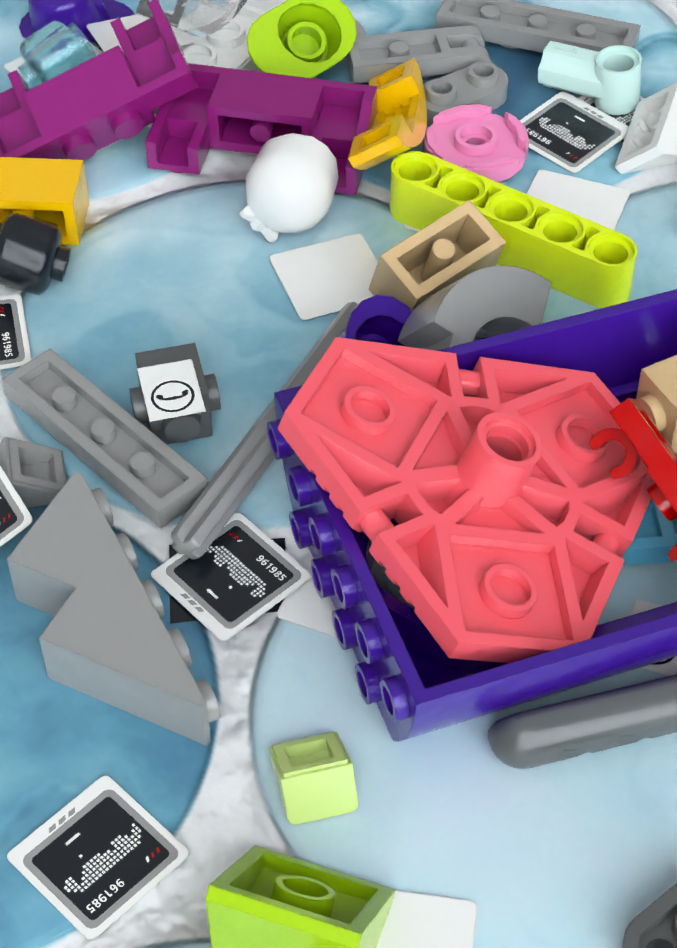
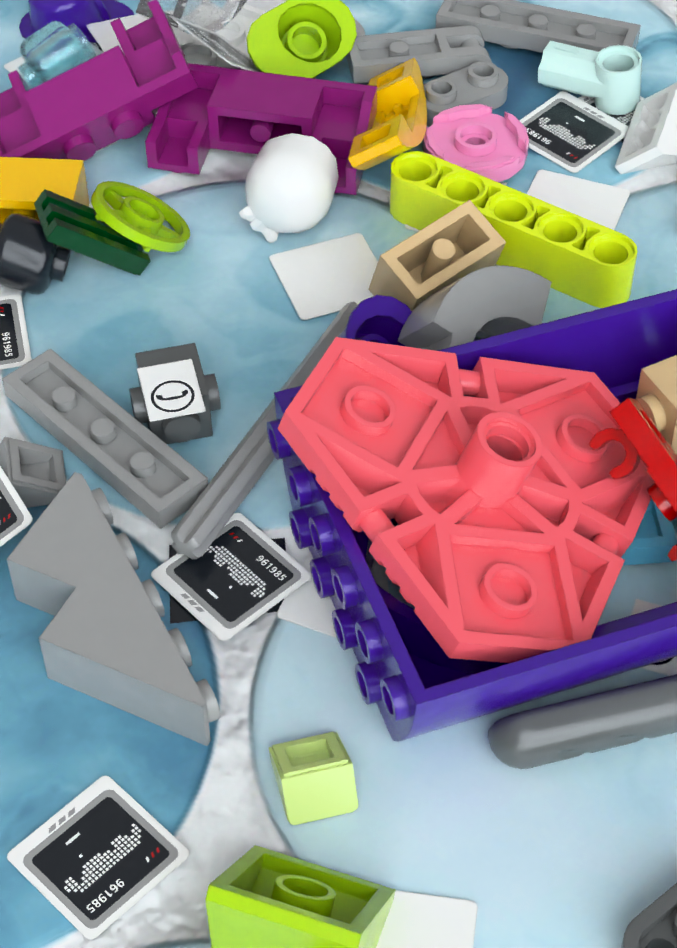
none -> dark green tile [34,189,151,275]
none -> lime wheel [91,181,190,252]
none -> sticker [169,15,261,72]

